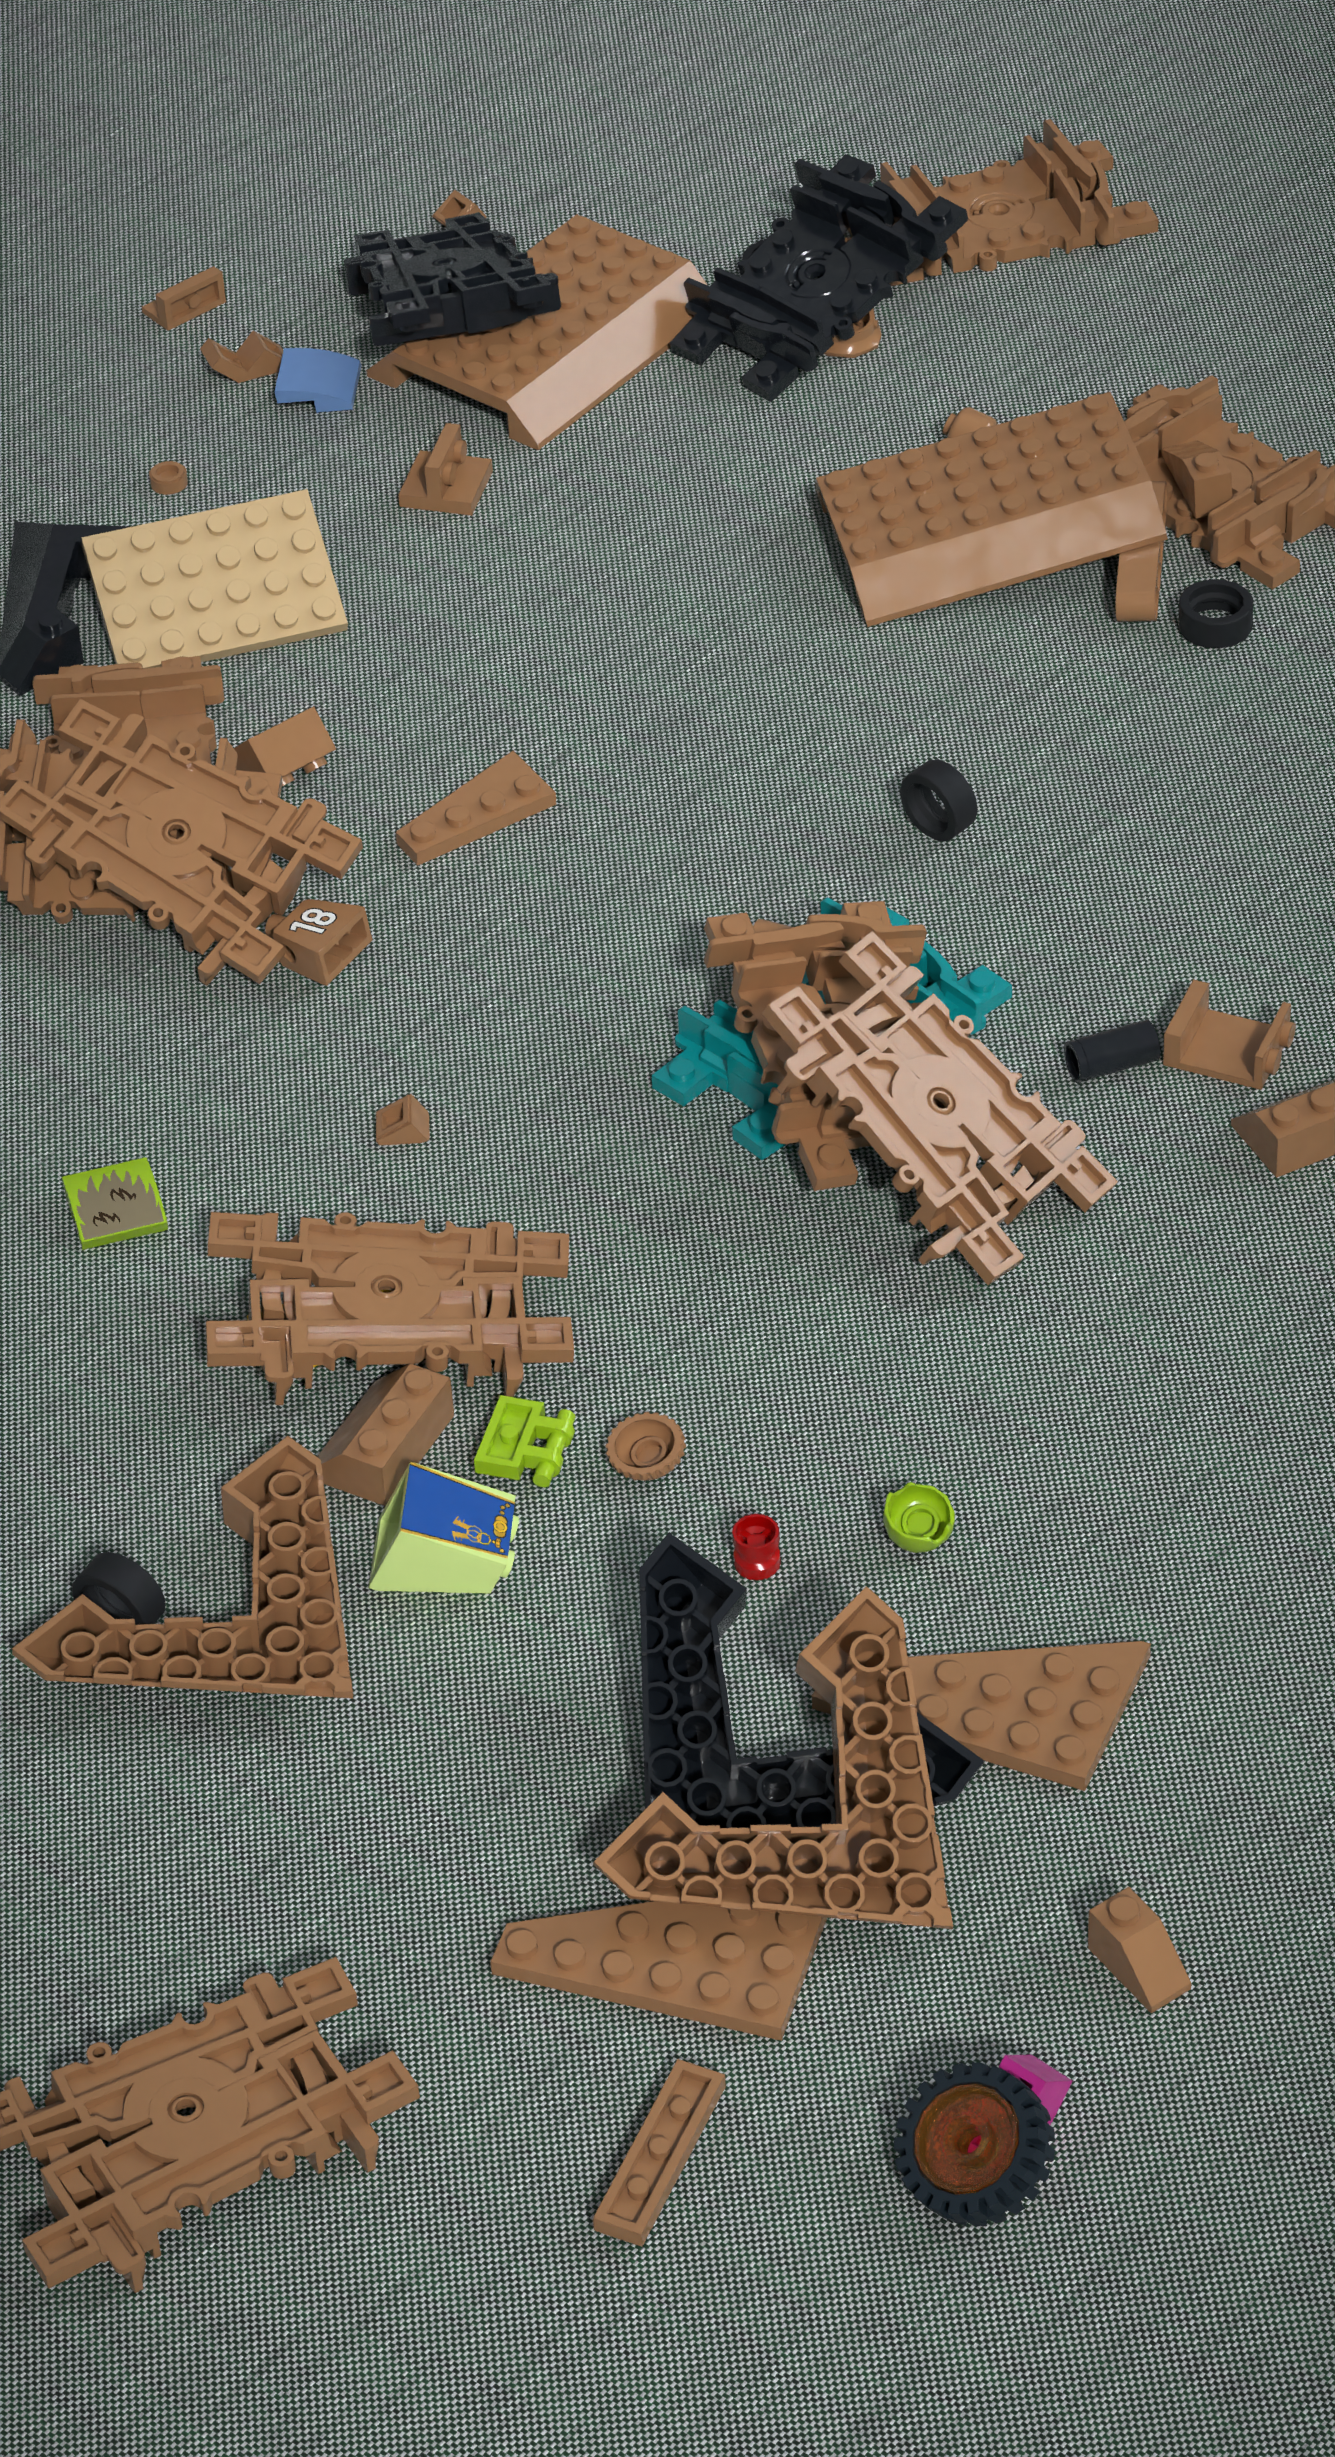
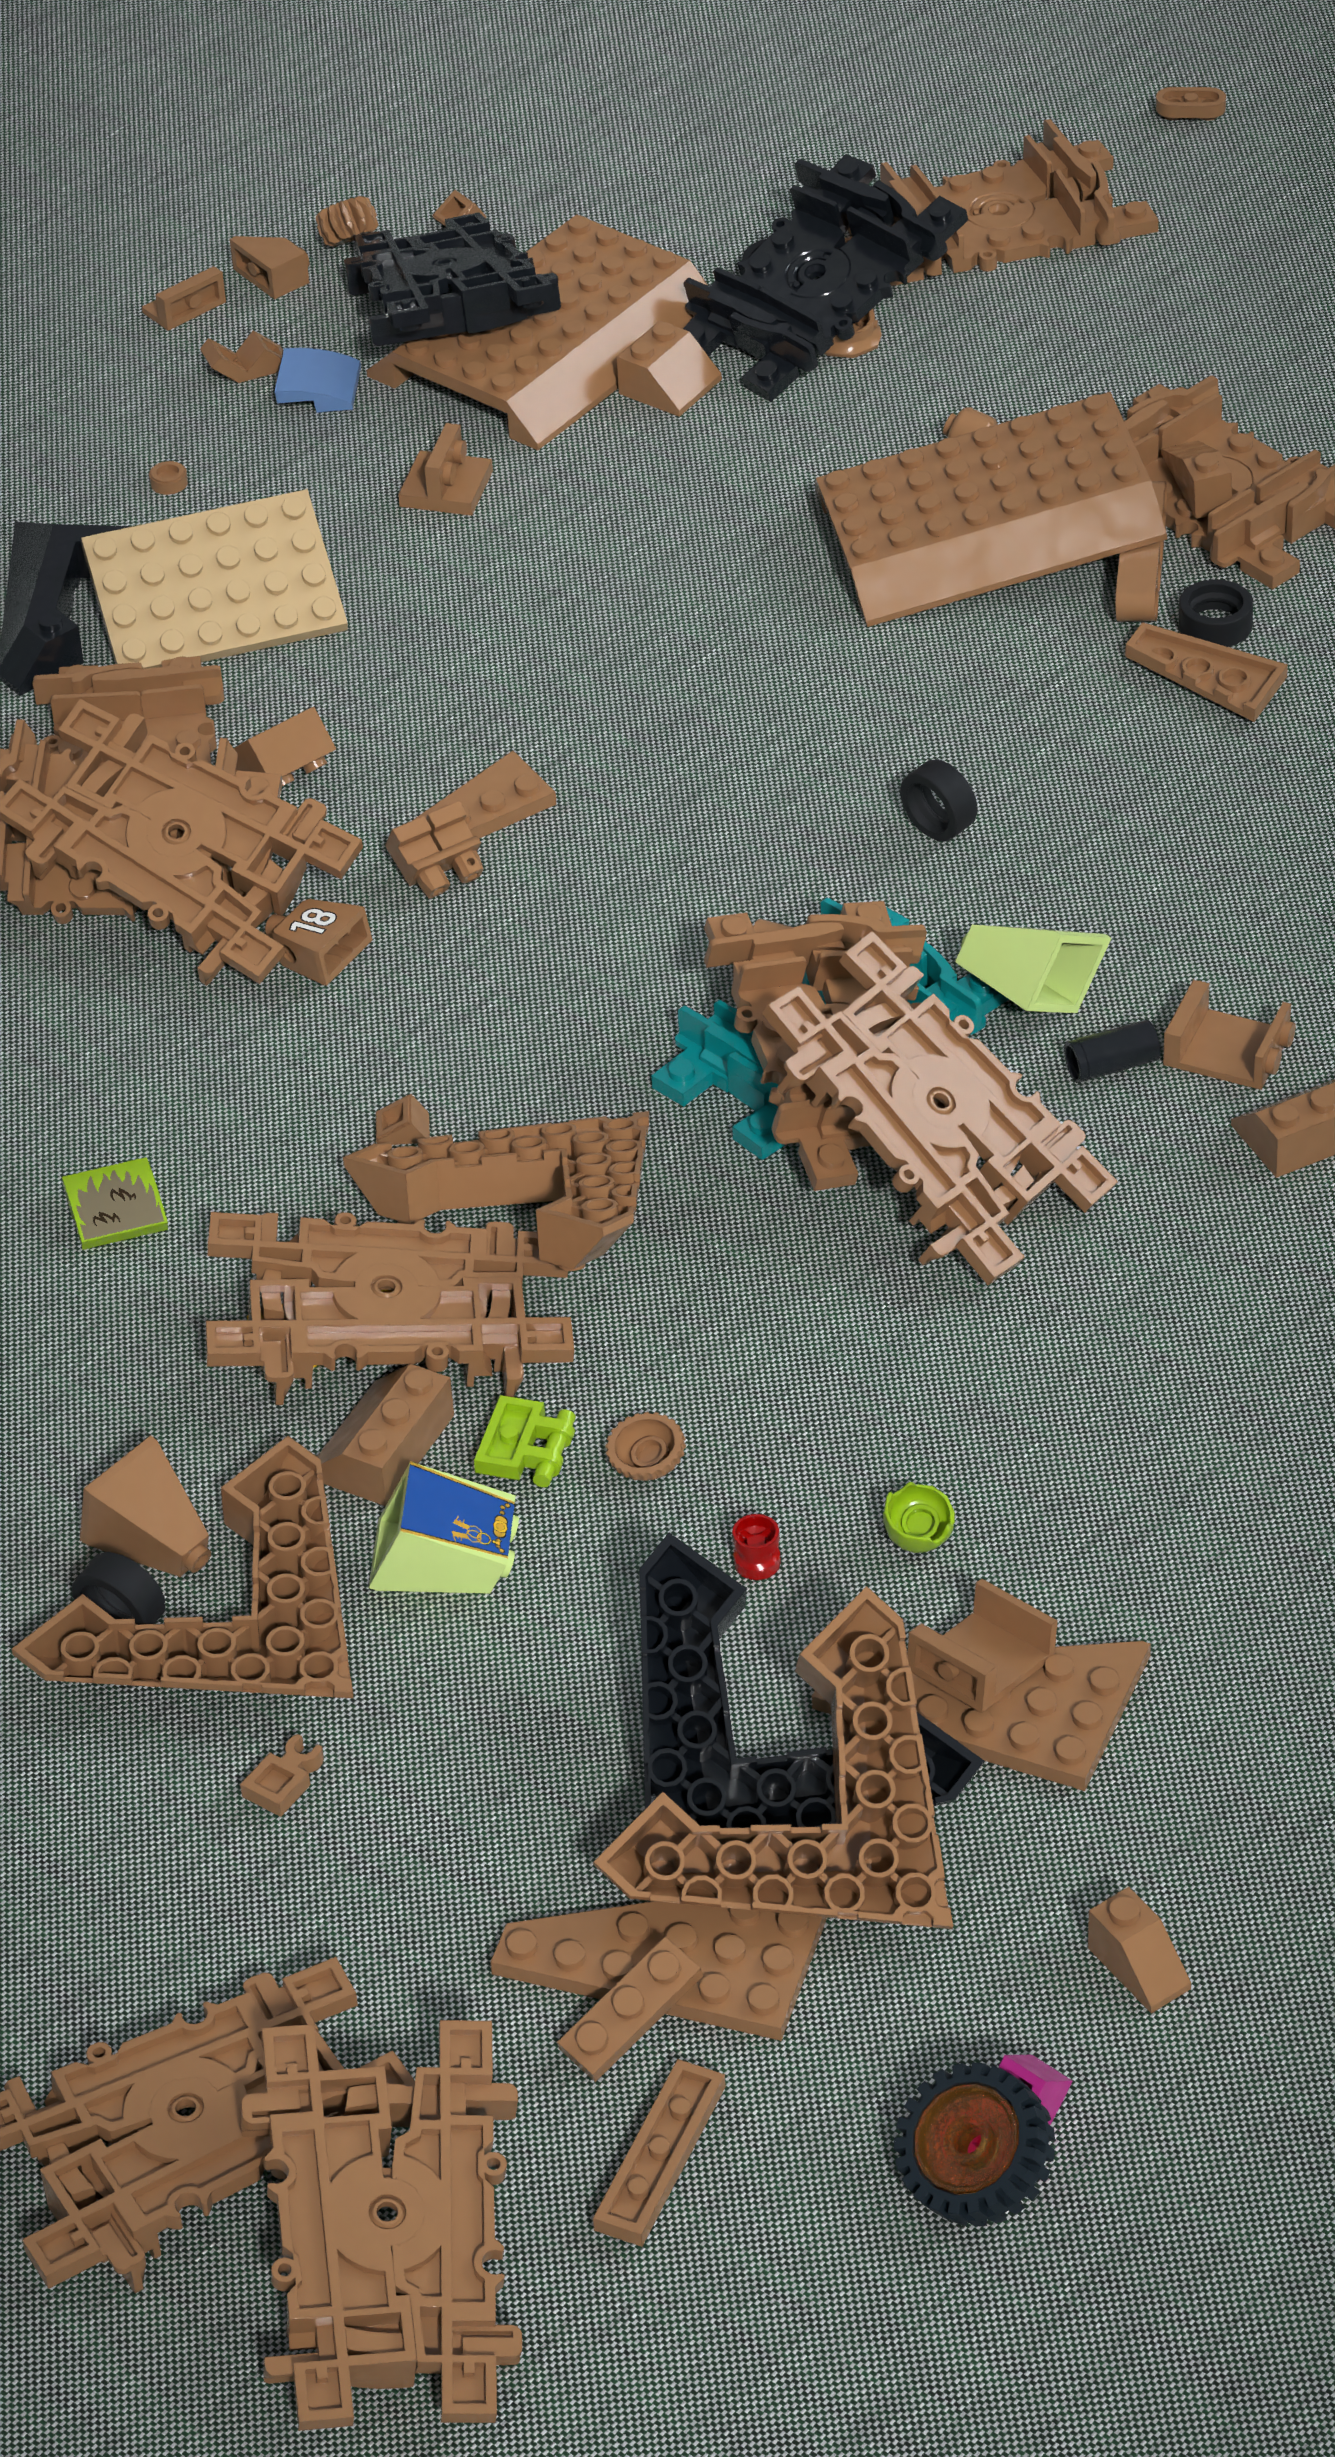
none -> medium nougat slope [80,1435,211,1577]
none -> medium nougat slope [230,236,310,300]
none -> medium nougat plate [240,1734,324,1817]
none -> medium nougat piece [241,2020,522,2431]
none -> medium nougat gear [315,196,379,247]
none -> medium nougat wedge [343,1111,650,1271]
none -> medium nougat hips [385,801,484,899]
none -> medium nougat plate [557,1936,703,2082]
none -> medium nougat slope [617,321,722,417]
none -> medium nougat panel [907,1578,1058,1713]
none -> yellowish green slope [955,924,1111,1013]
none -> medium nougat wing [1125,622,1288,722]
none -> medium nougat plate [1156,87,1226,121]

